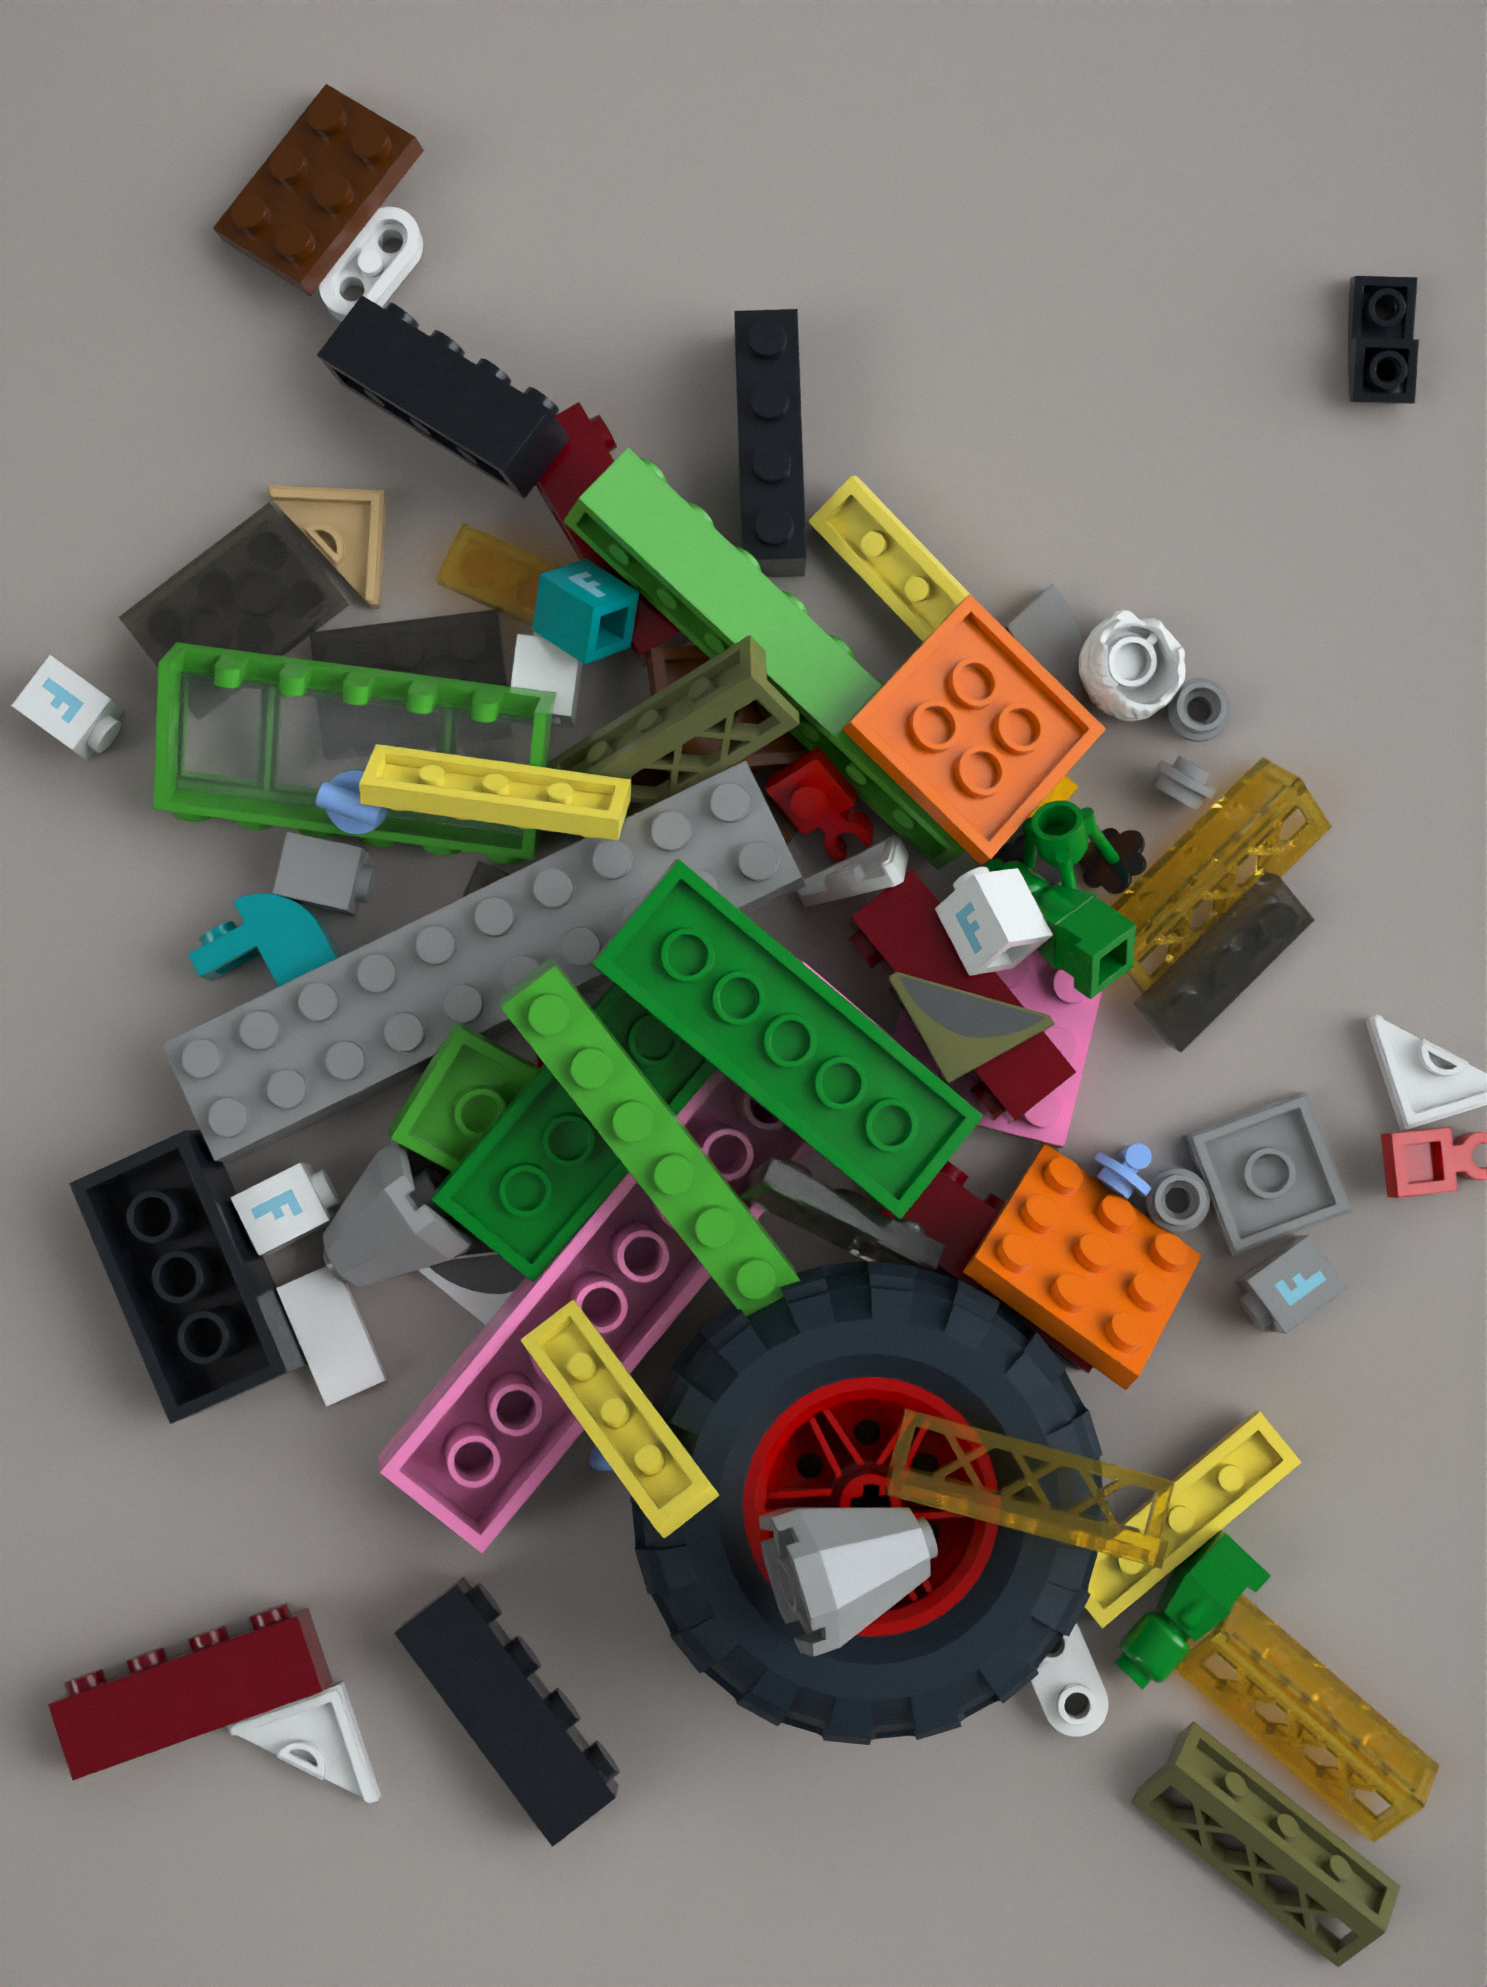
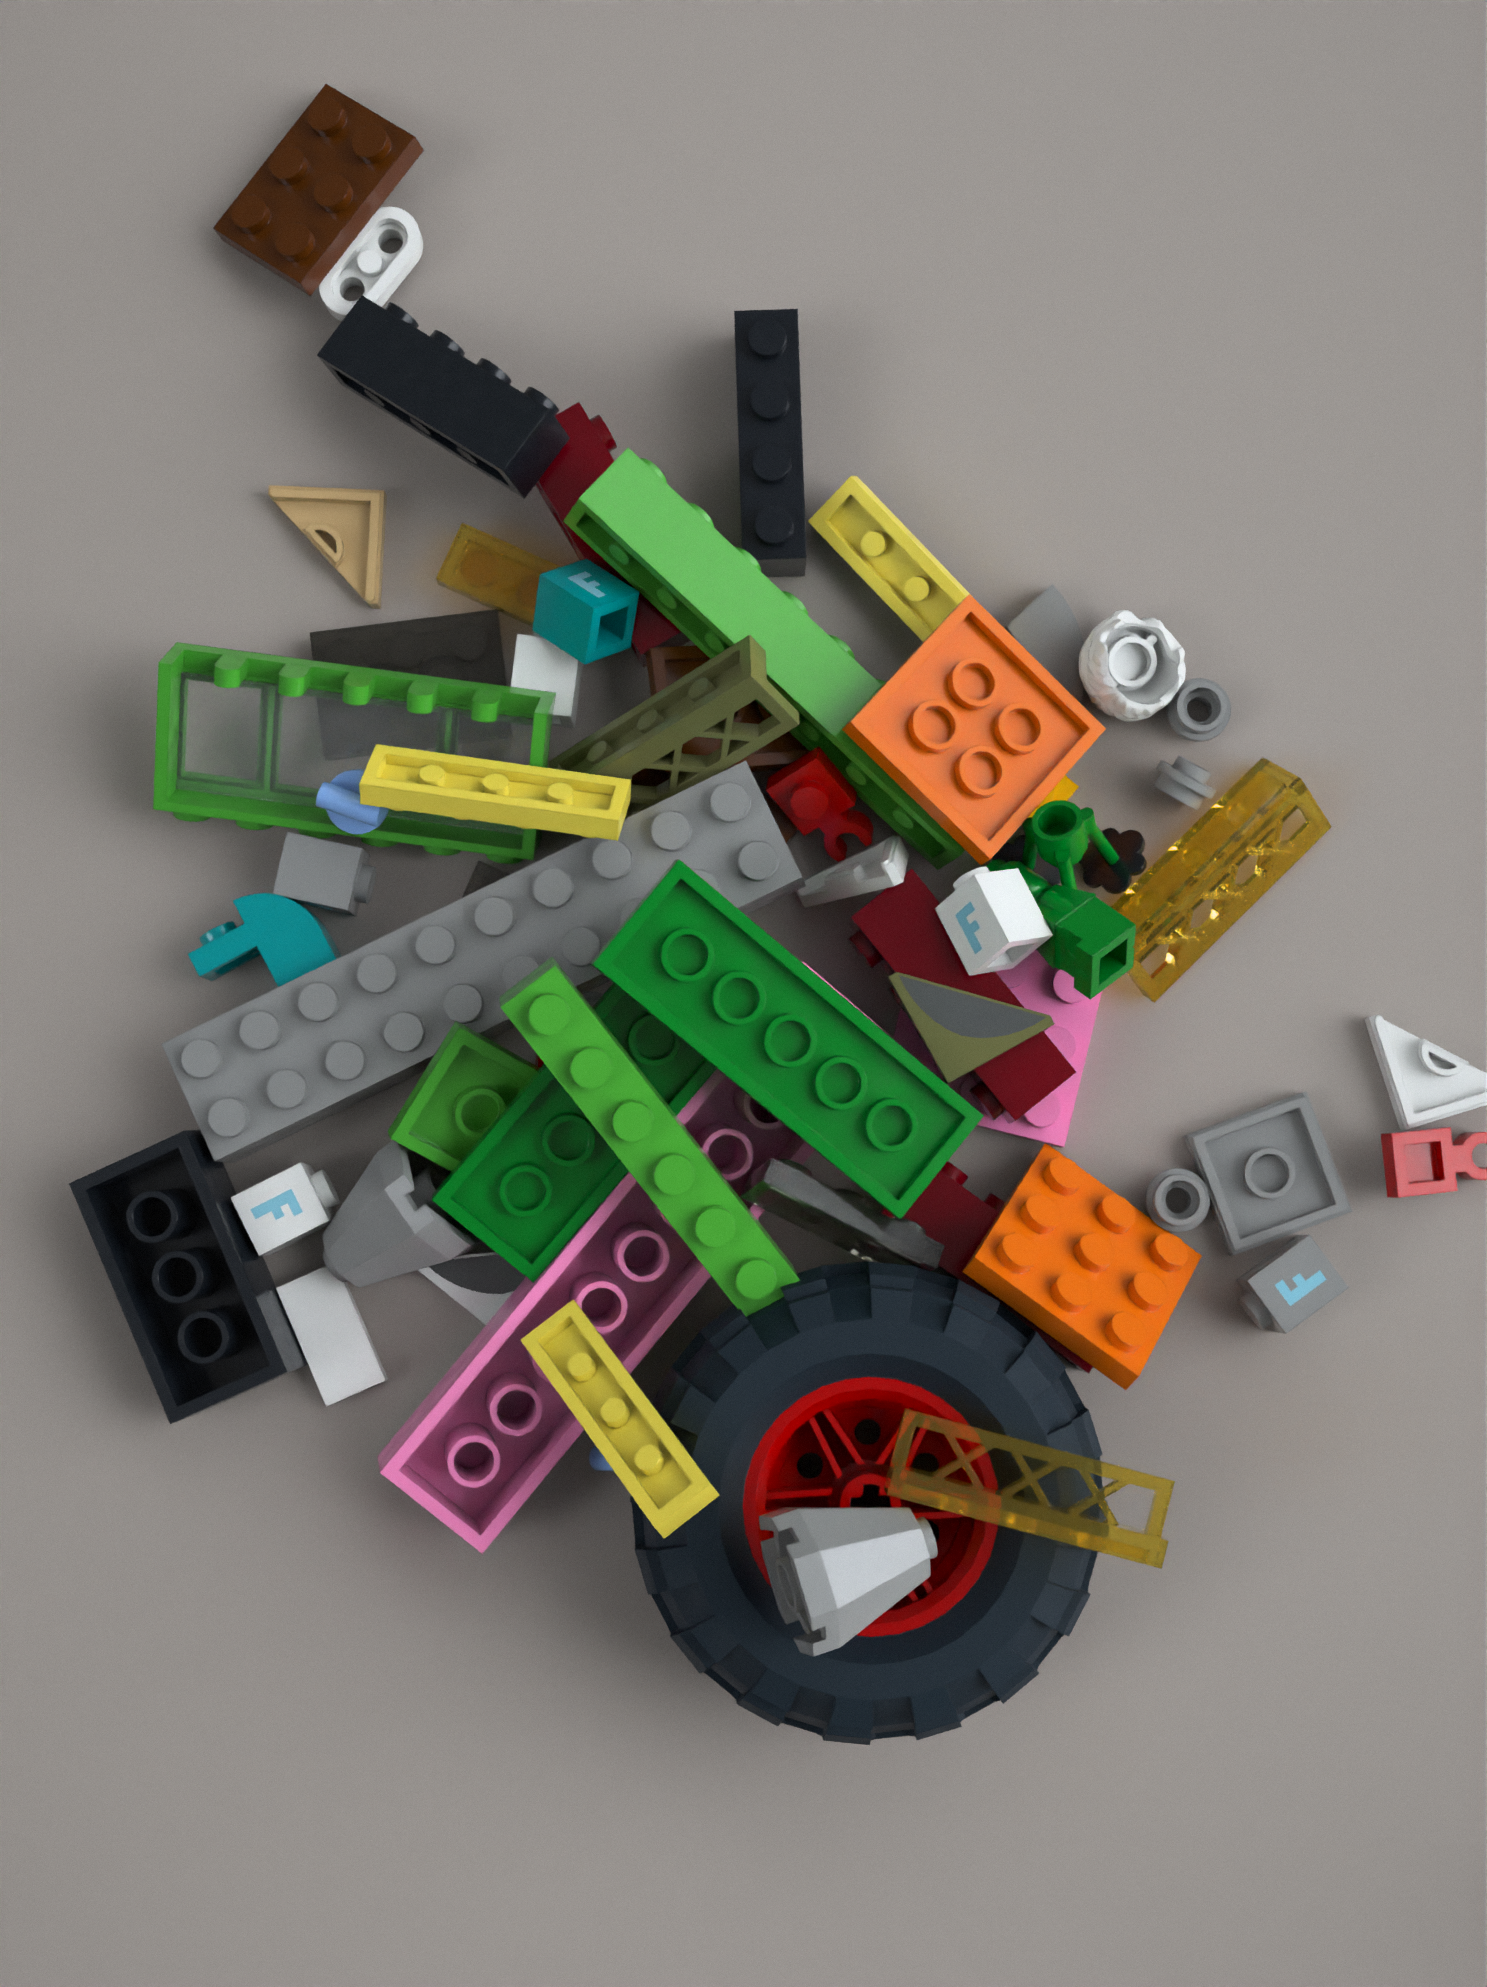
white brick [11,655,125,761] -> none
dark red brick [48,1603,333,1781] -> none
clear smoke plate [119,503,349,720] -> none
white tile [227,1681,381,1803] -> none
black brick [394,1577,620,1847] -> none
white plate [1031,1623,1109,1737] -> none
light yellow plate [1084,1410,1302,1629] -> none
light blue plate [1093,1143,1152,1200] -> none
green piece [1114,1530,1271,1690] -> none
olive fence [1131,1721,1400,1967] -> none
clear smoke plate [1133,871,1315,1053] -> none
clear yellow fence [1175,1594,1439,1843] -> none
black slope [1348,276,1419,404] -> none

